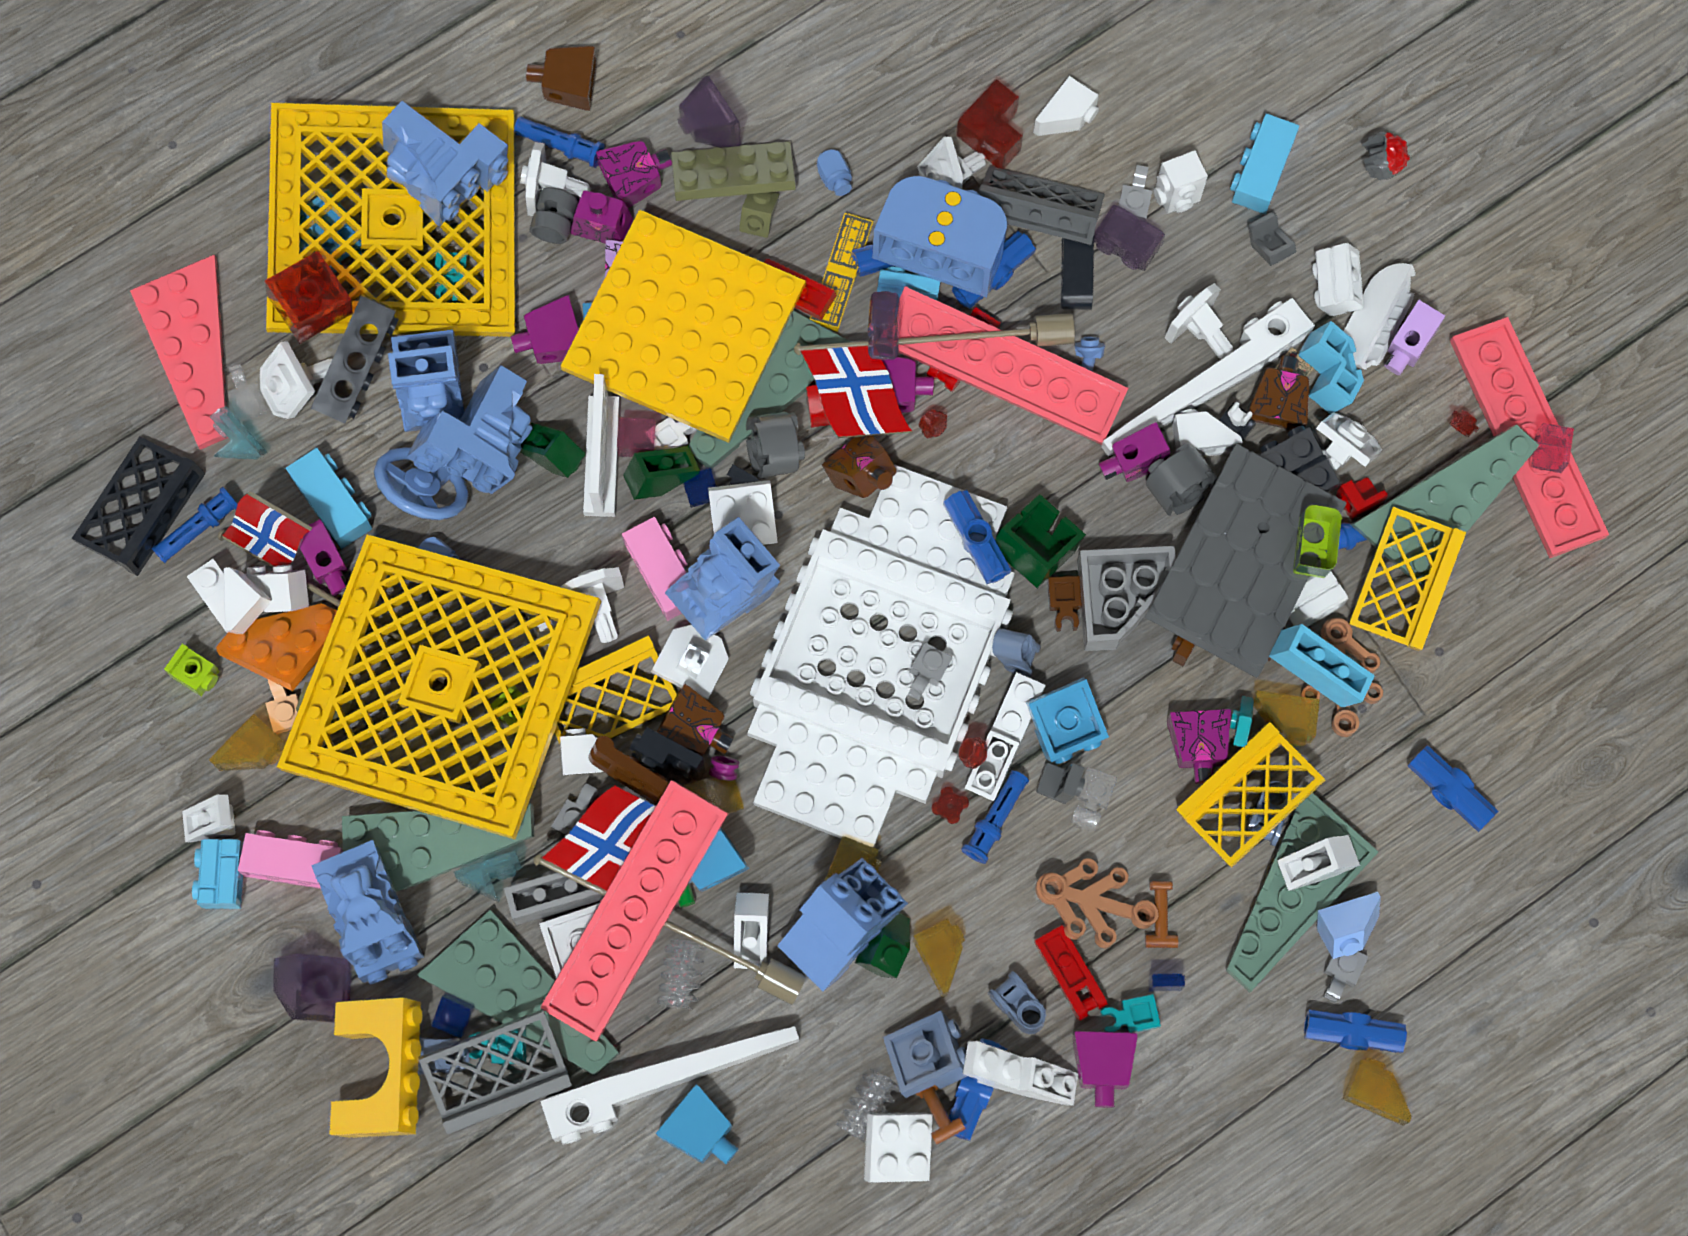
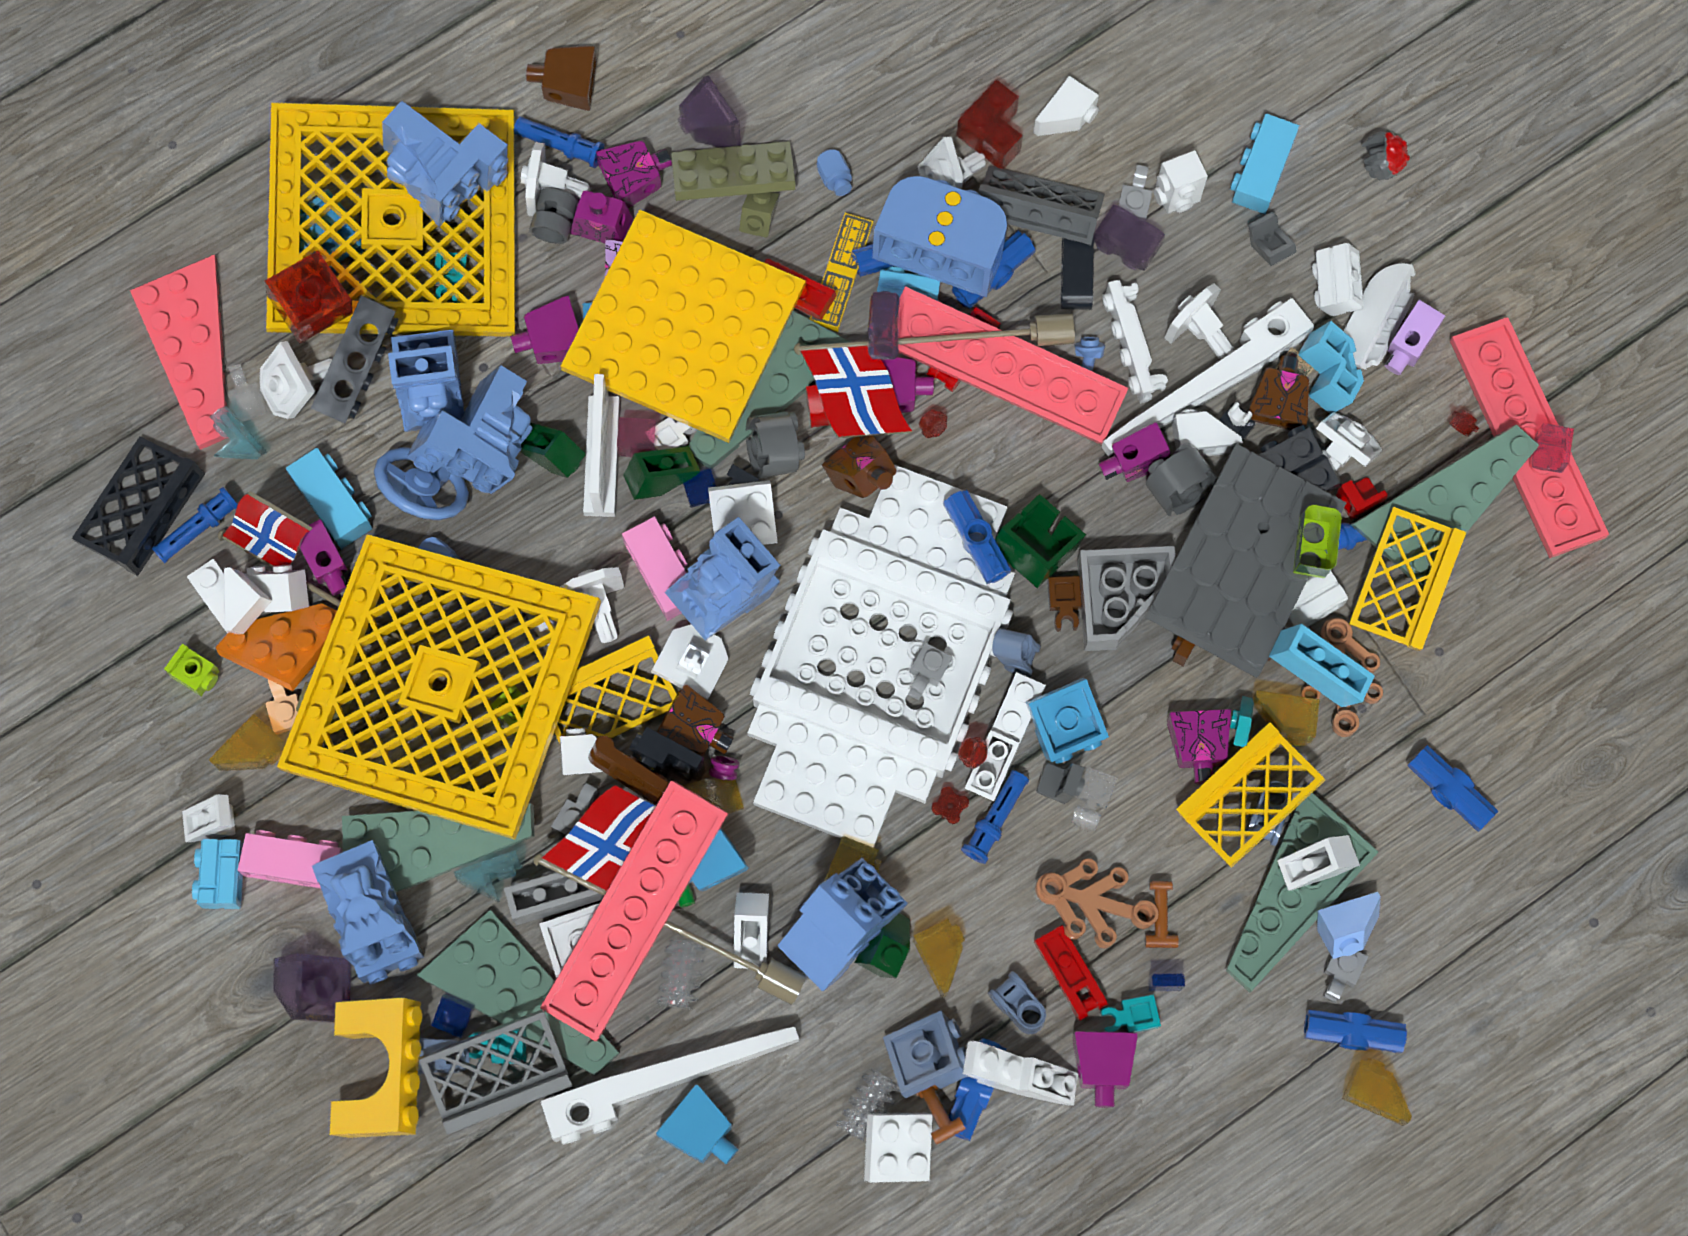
none -> white piece [1103,280,1168,403]

